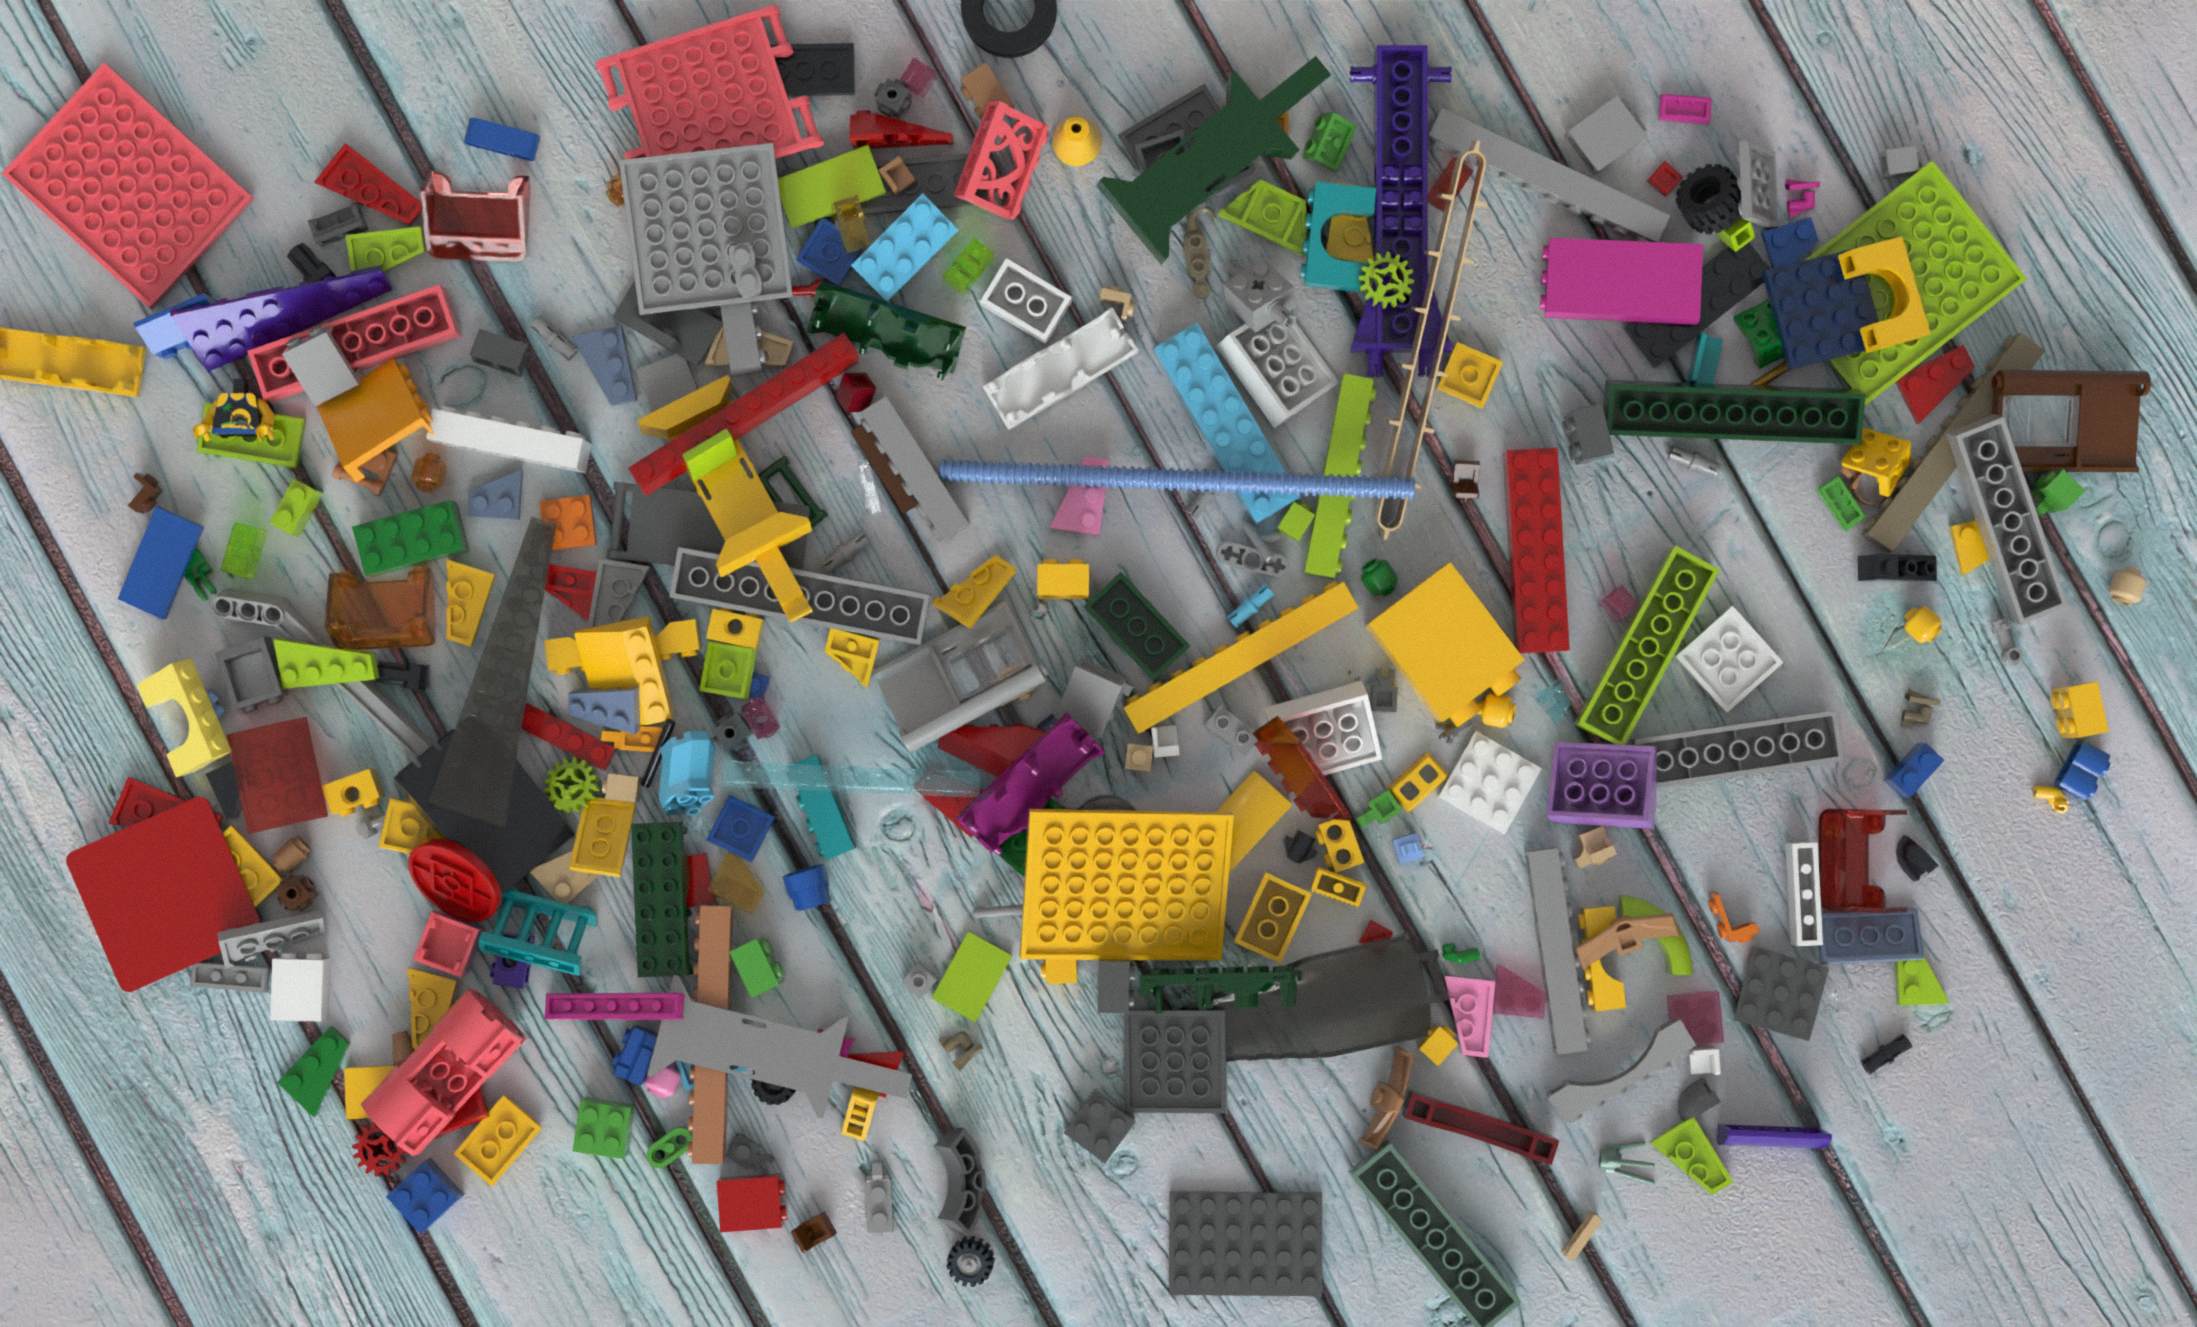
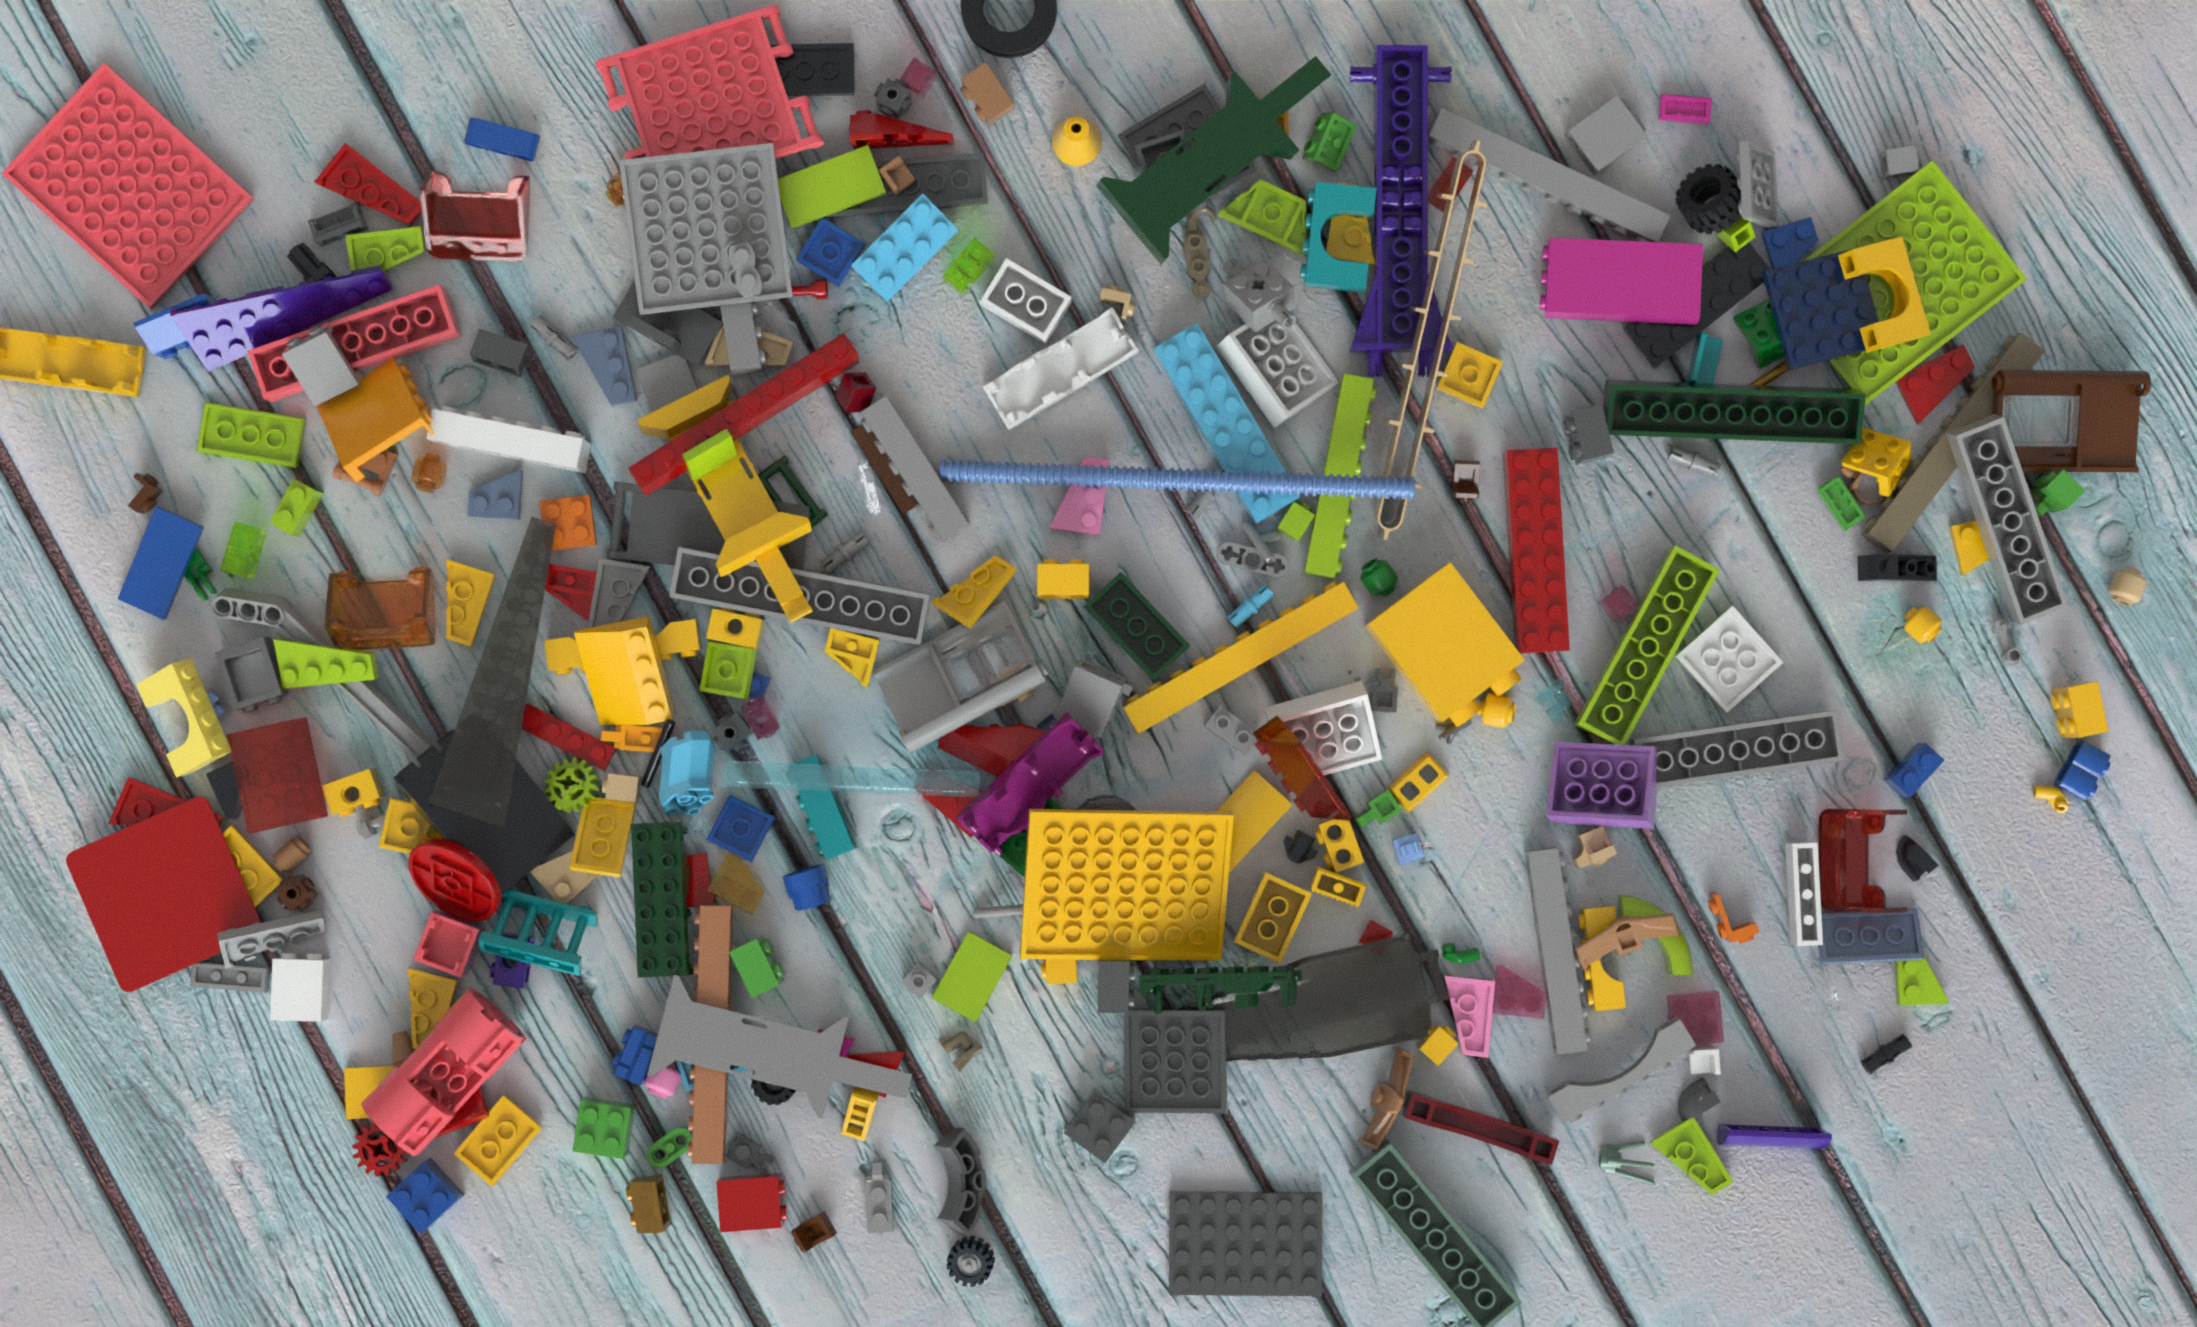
torso [193,379,275,442] -> none
green wing [277,1026,351,1117] -> none
green brick [352,500,470,578] -> none
black piece [376,661,429,691] -> none
dark pink tile [544,993,685,1020] -> none
sand blue wing [568,686,640,735] -> none
dark green piece [807,280,966,380] -> none
clear yellow brick [831,195,871,254] -> none
coral fence [953,101,1049,220] -> none
tan brick [1125,744,1153,772] -> none
white panel [1151,725,1180,758] -> none
lime gear [1358,252,1414,309] -> none
white plate [1437,731,1542,835] -> none
tan tile [1562,1210,1602,1261] -> none
red tile [1647,161,1683,197] -> none
dark grey plate [1734,946,1829,1041] -> none
dark pink piece [1785,179,1820,218] -> none
dark tan piece [1900,689,1941,727] -> none
none -> pearl gold slope [626,1174,671,1233]

